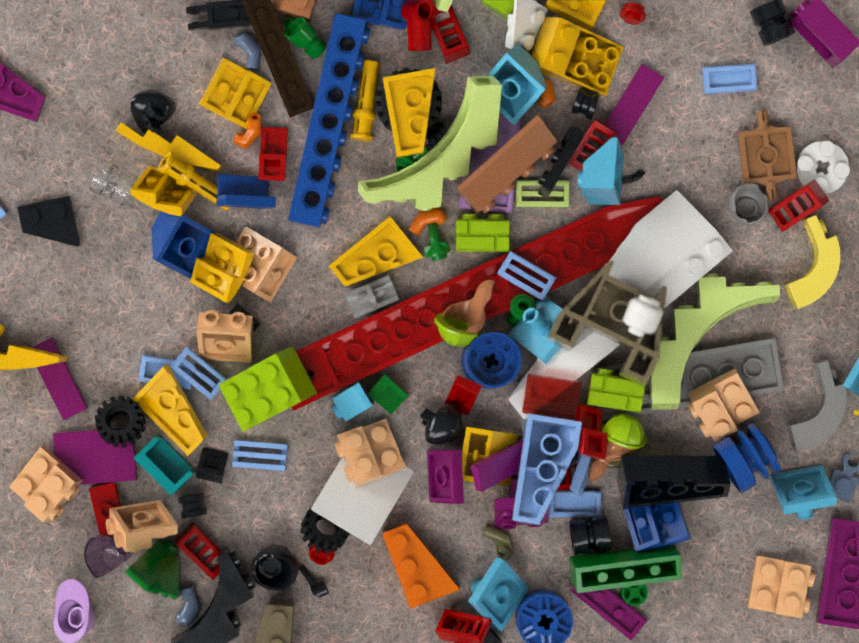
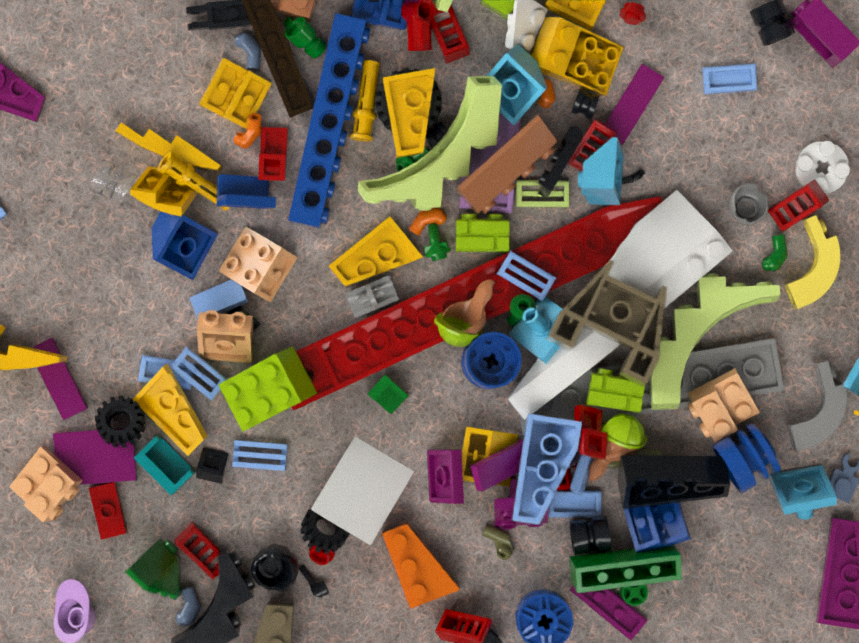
black wing [17,196,81,247] -> none
clear purple helmet [84,535,133,578] -> none
light nougat plate [106,500,178,552] -> none
black piece [130,90,176,133] -> none
black wheel [178,493,208,519] -> none
yellow slope [190,233,254,303] -> none
medium azure slope [331,382,374,421] -> none
light nougat plate [334,419,406,488] -> none
black piece [420,403,462,445] -> none
red plate [444,375,482,415] -> none
medium azure tile [468,557,529,632] -> none
clear red plate [522,374,581,421] -> none
white head [623,294,663,337] -> none
medium nougat plate [737,110,797,201] -> none
light nougat plate [747,555,815,619] -> none
none -> light blue tile [189,279,248,319]
none -> green arm [762,235,788,272]

